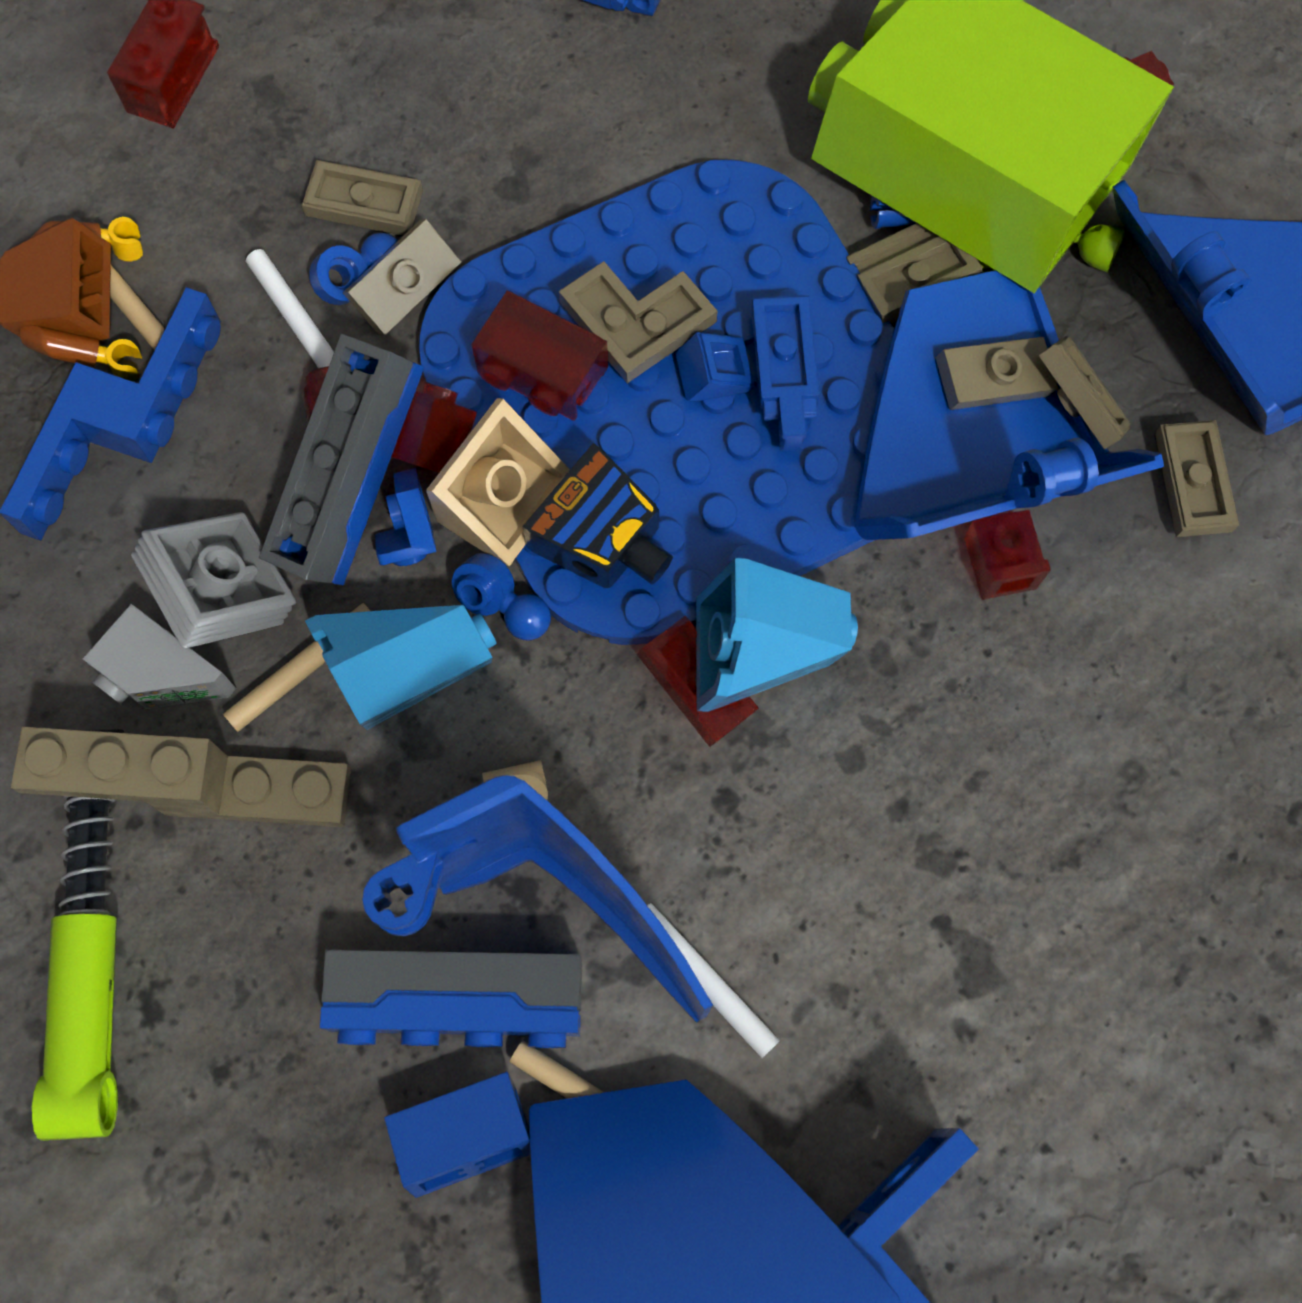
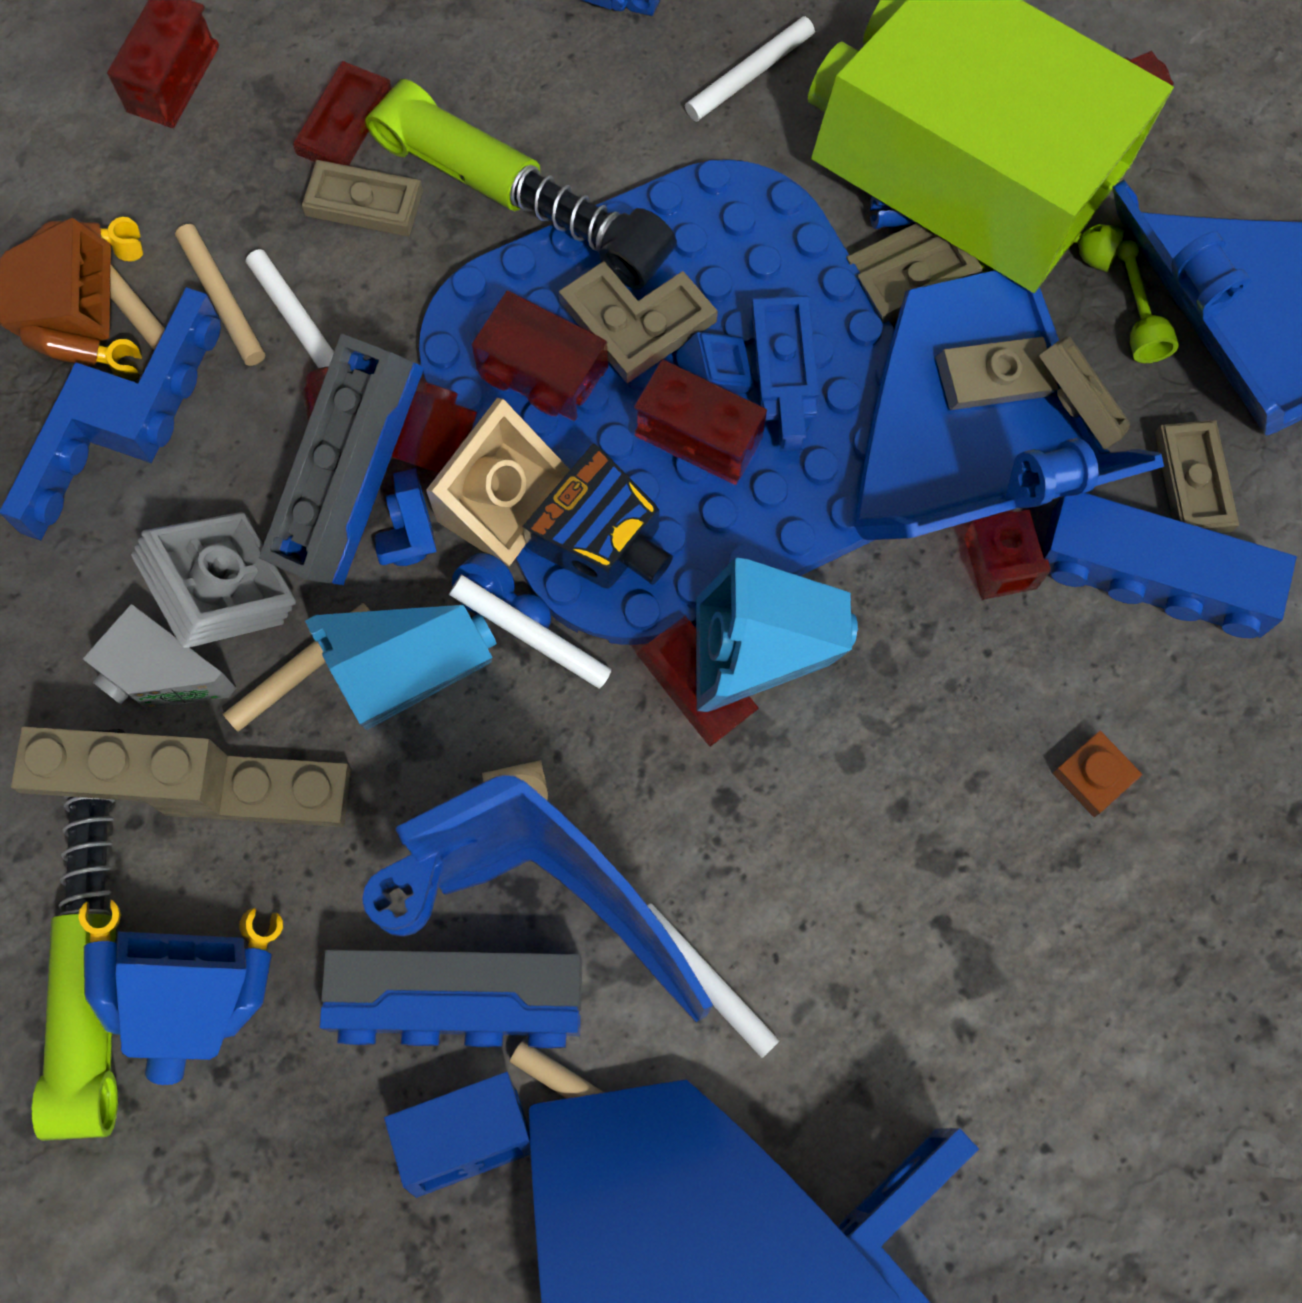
blue plate [309,233,398,305] -> none
plate [343,219,461,335] -> none
none -> blue torso [78,900,283,1085]
none -> tan bar [175,224,266,366]
none -> clear red plate [293,61,392,166]
none -> piece [365,79,677,290]
none -> white bar [449,574,612,689]
none -> clear red hinge [635,359,767,486]
none -> white bar [685,16,815,122]
none -> blue brick [1037,493,1297,638]
none -> dark orange plate [1052,730,1143,817]
none -> lime hinge [1116,239,1179,363]

